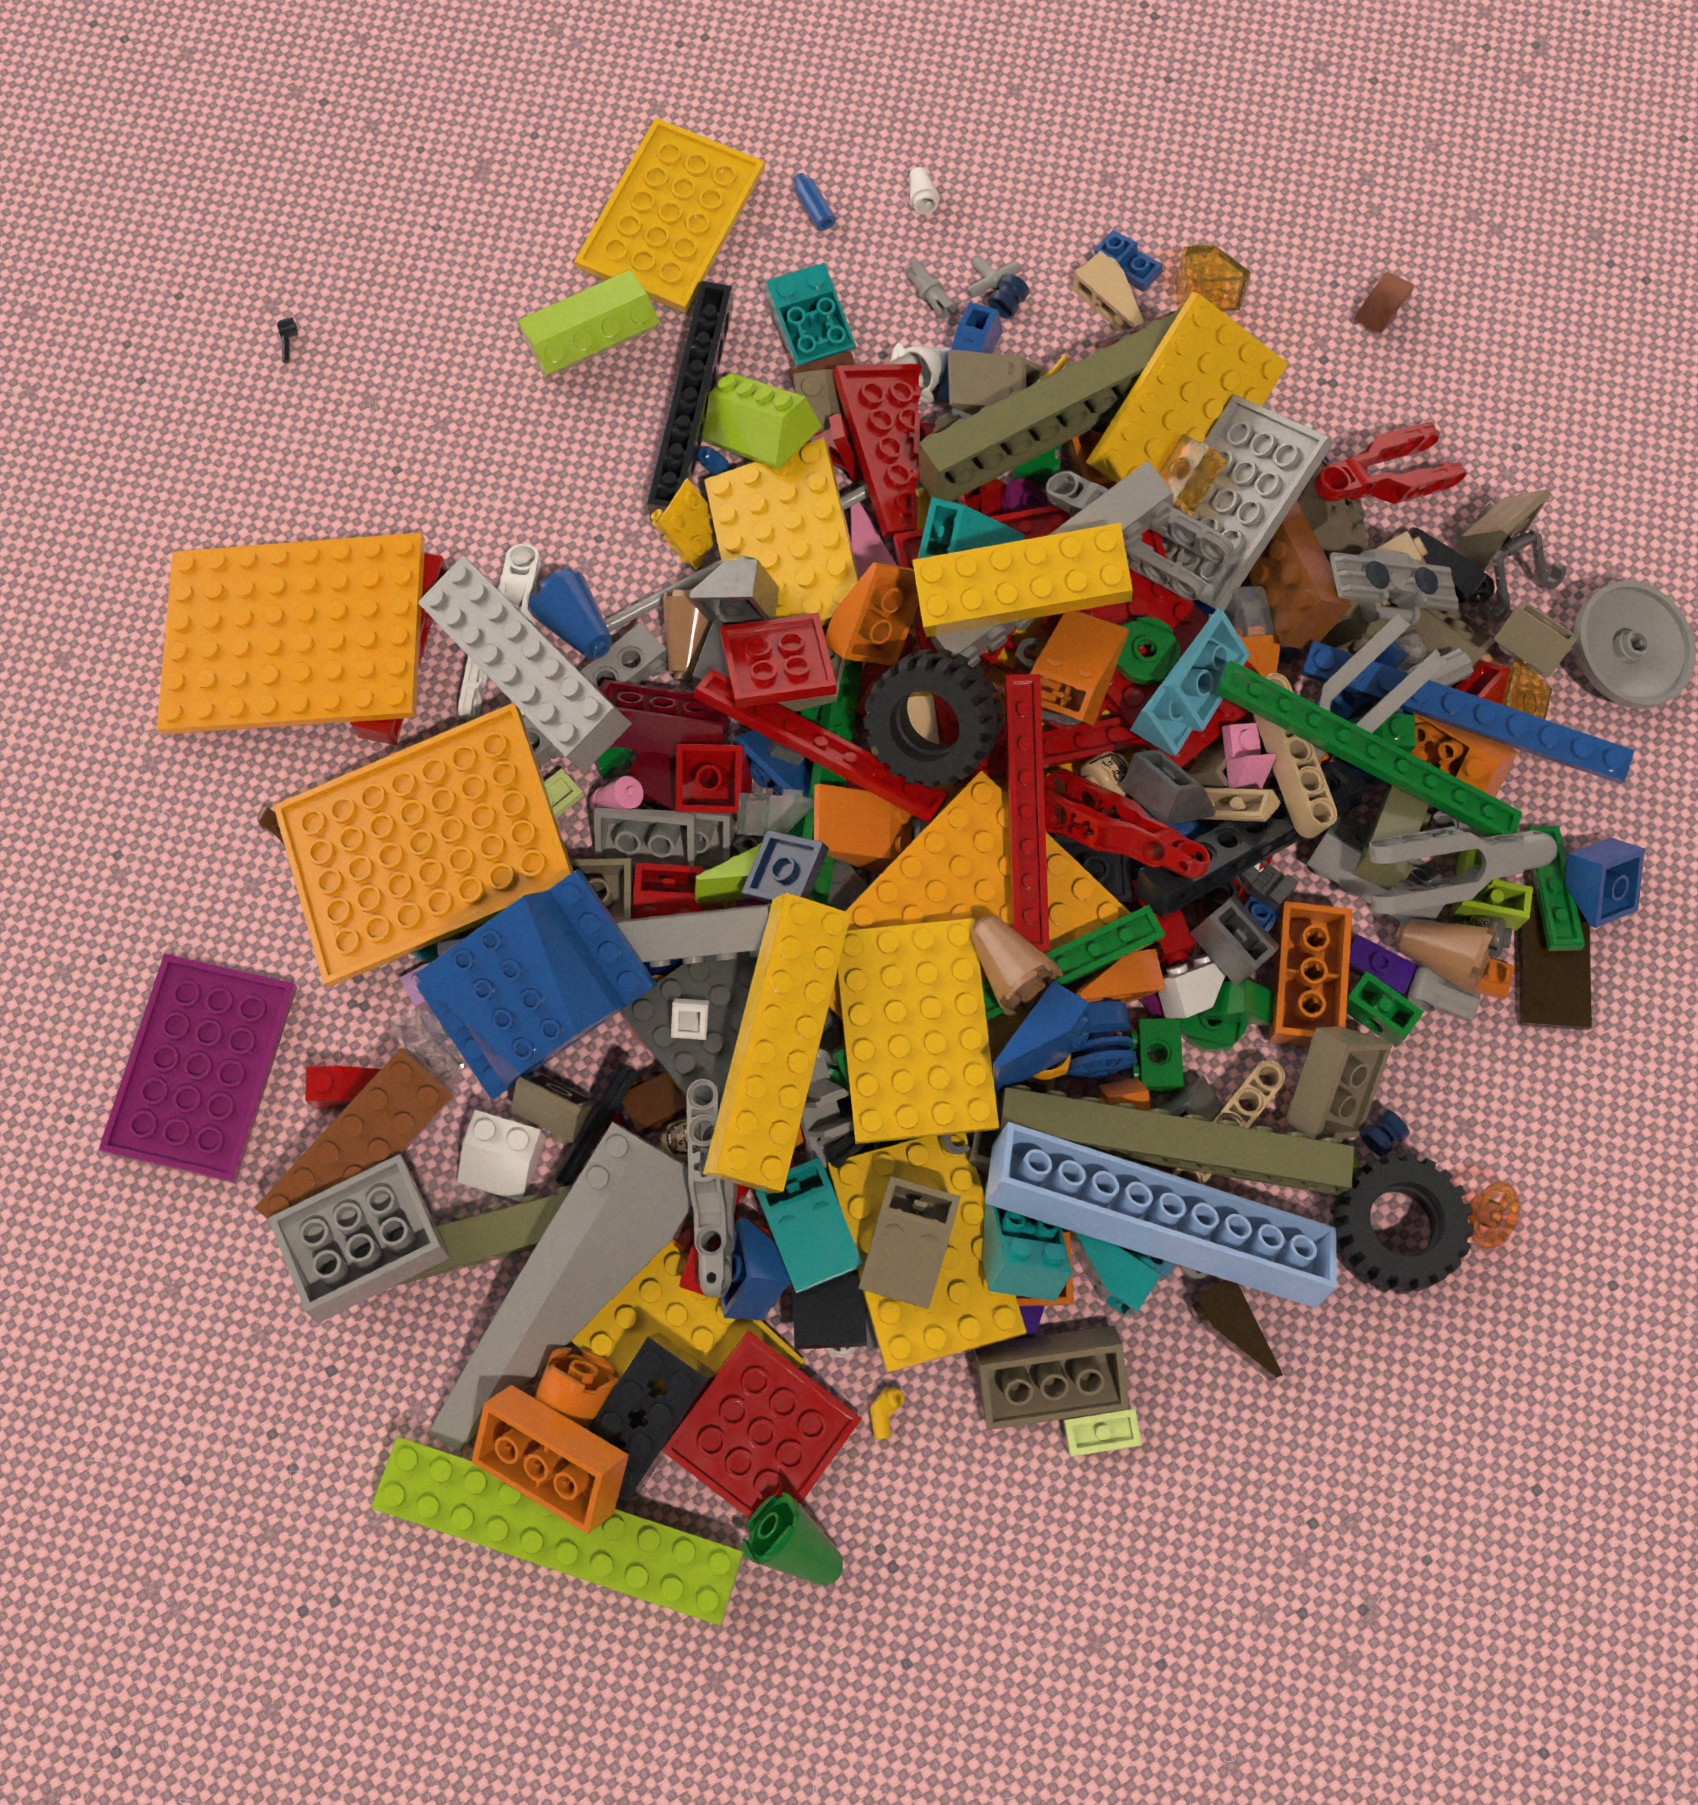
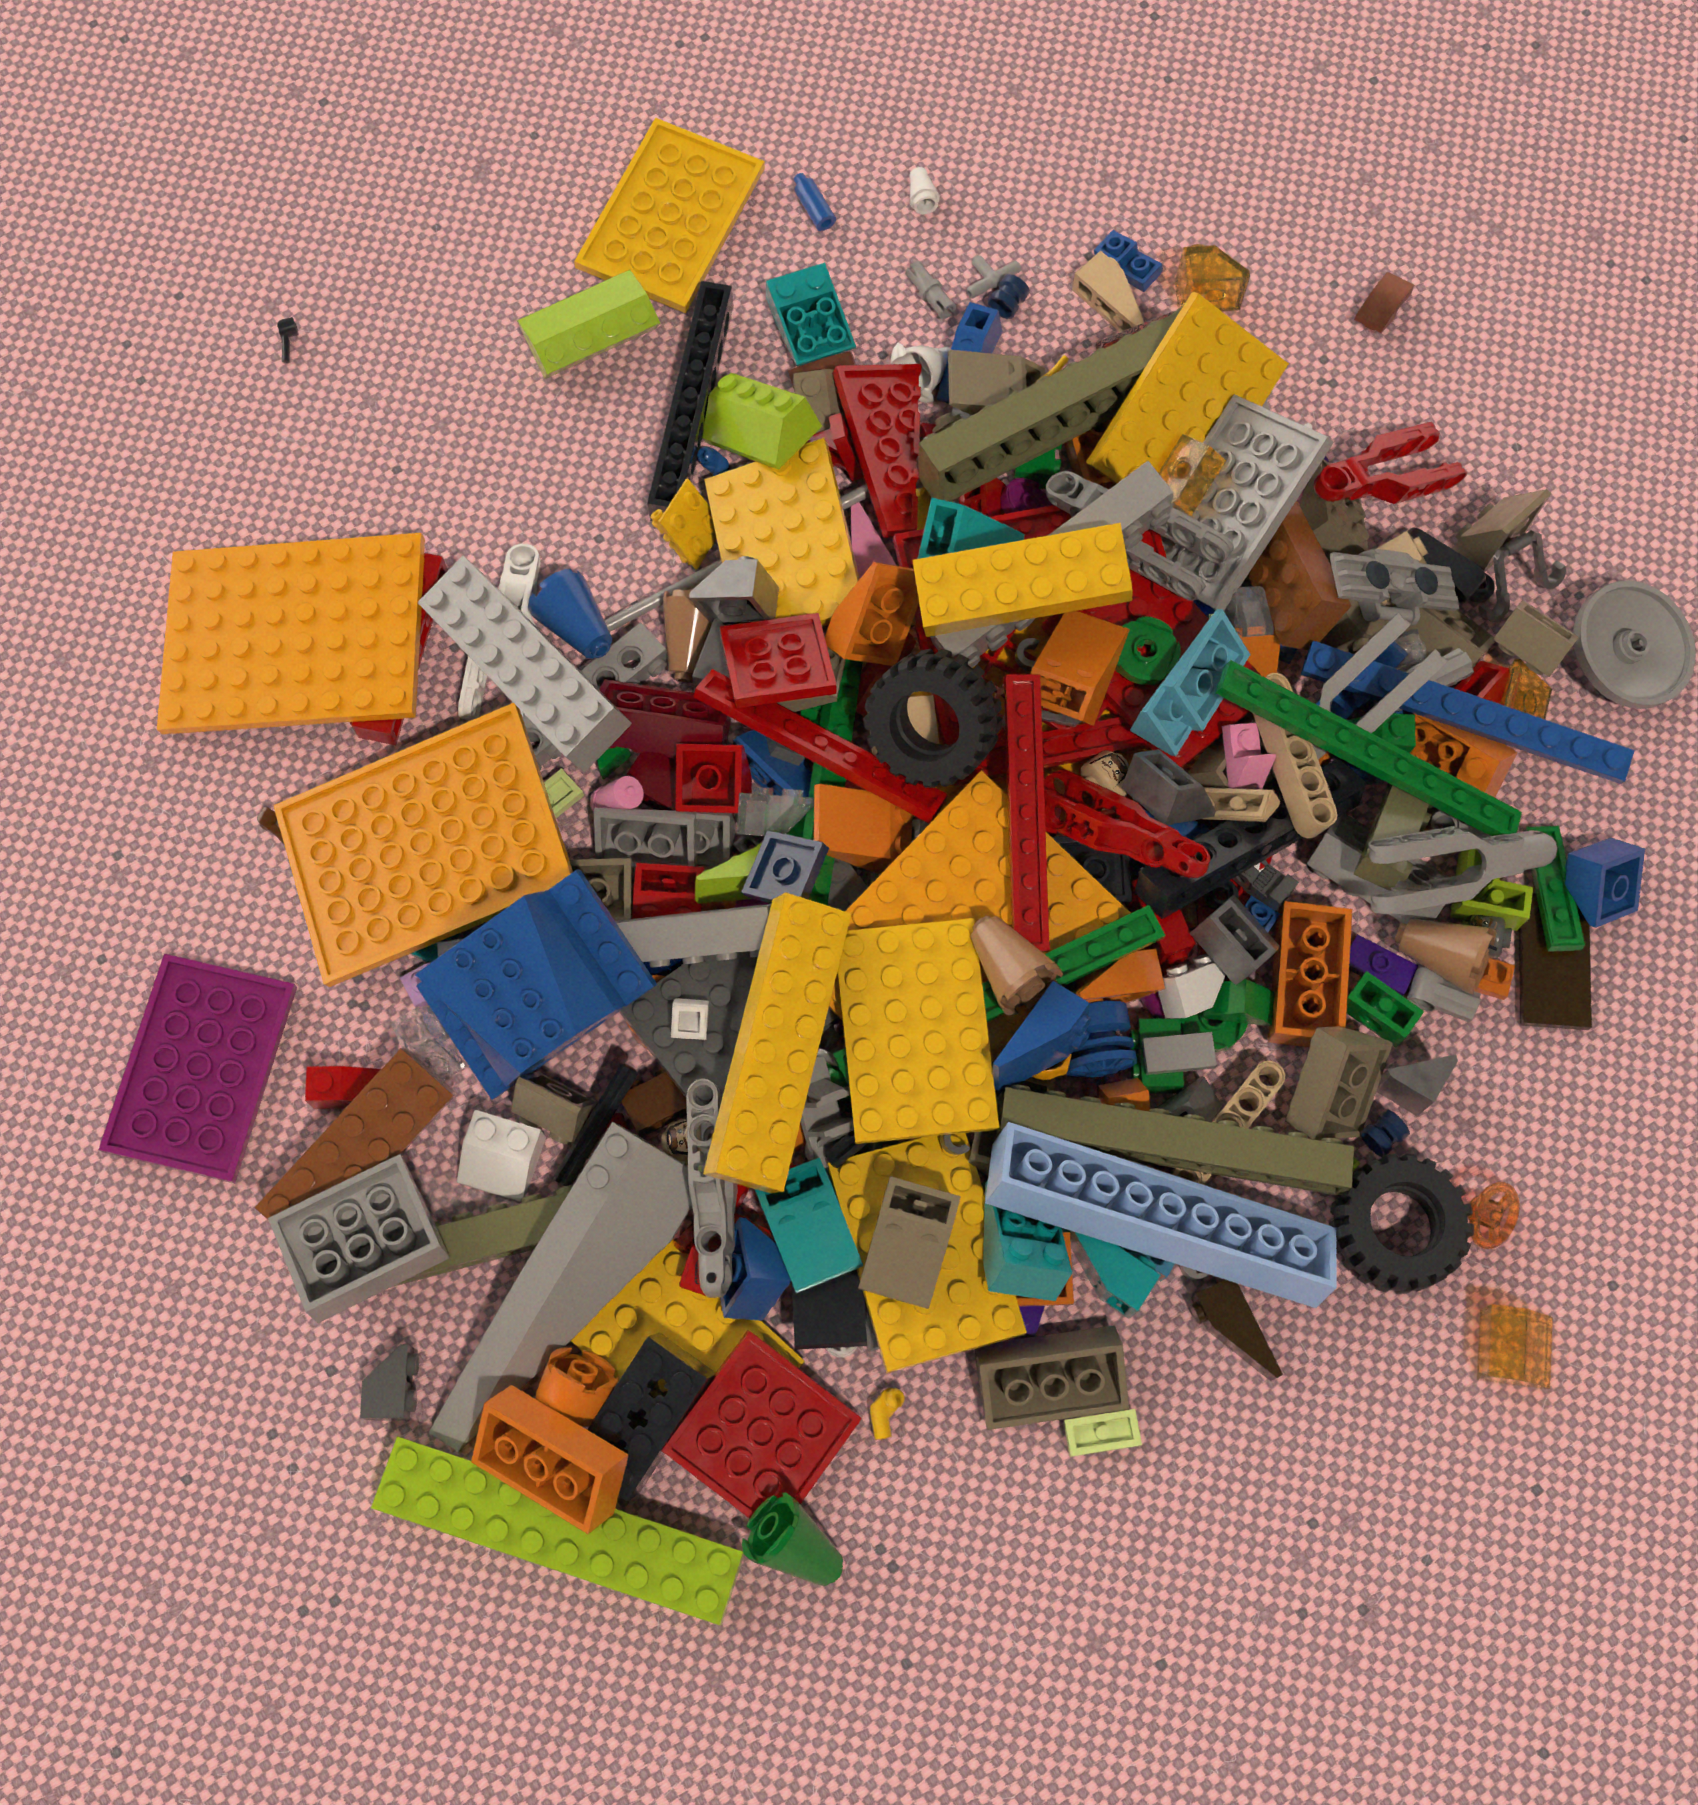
none -> dark grey slope [360,1344,419,1421]
none -> light grey tile [1142,1032,1217,1075]
none -> flat silver slope [1376,1054,1458,1116]
none -> clear yellow slope [1477,1304,1553,1389]

